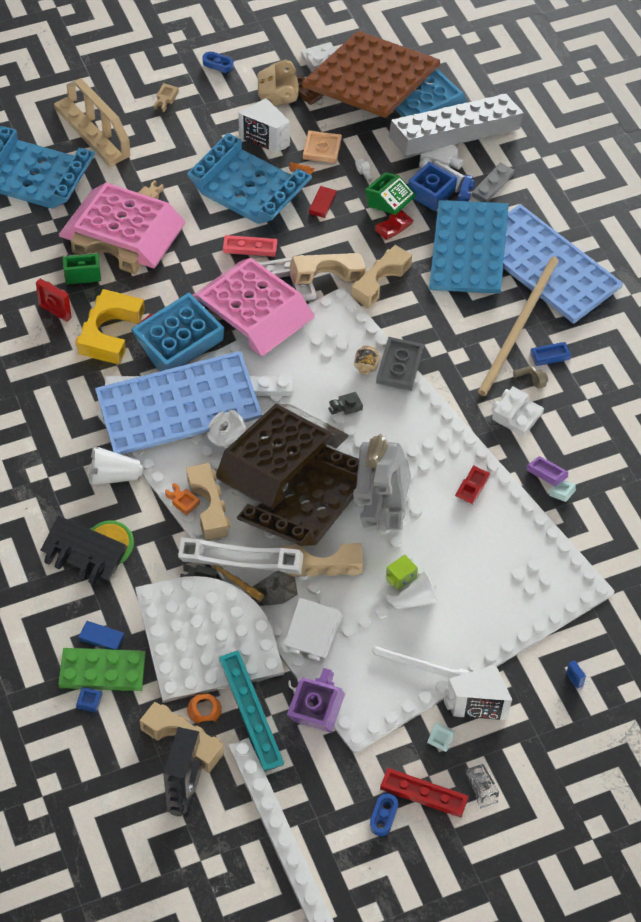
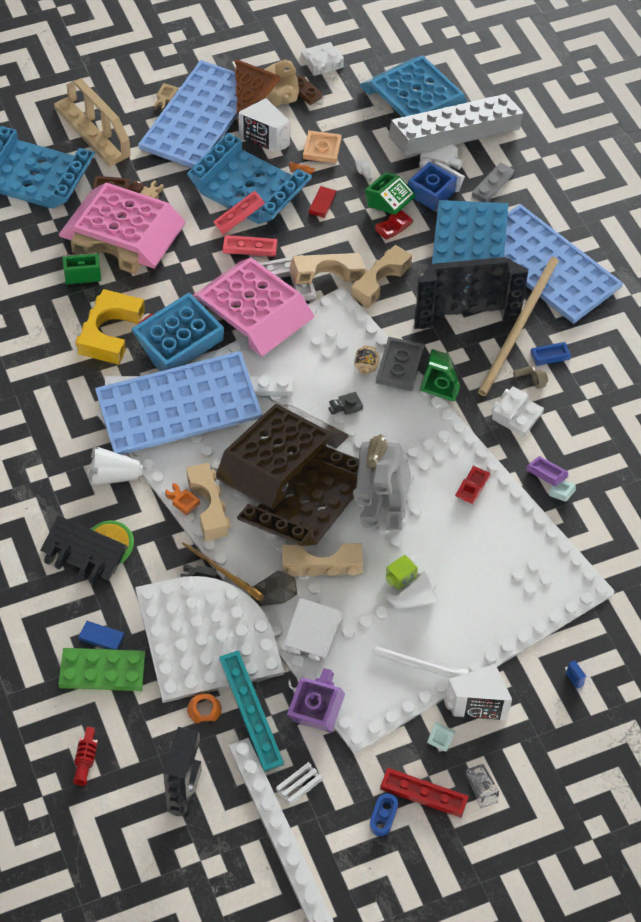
red plate [36,278,72,322] -> none
blue tile [76,687,103,713] -> none
tan arch [140,702,224,773] -> none
white arch [178,537,304,574] -> none
blue plate [202,51,233,73] -> none
white plate [207,410,246,448] -> none
dark orange plate [302,31,440,118] -> none
blue plate [458,175,475,201] -> none
none -> red hinge [73,727,98,786]
none -> reddish brown plate [92,176,144,193]
none -> light blue plate [139,60,238,168]
none -> coral plate [213,191,265,235]
none -> dark orange tile [235,59,281,124]
none -> white tile [276,762,323,805]
none -> black slope [413,257,528,329]
none -> green slope [419,349,460,402]

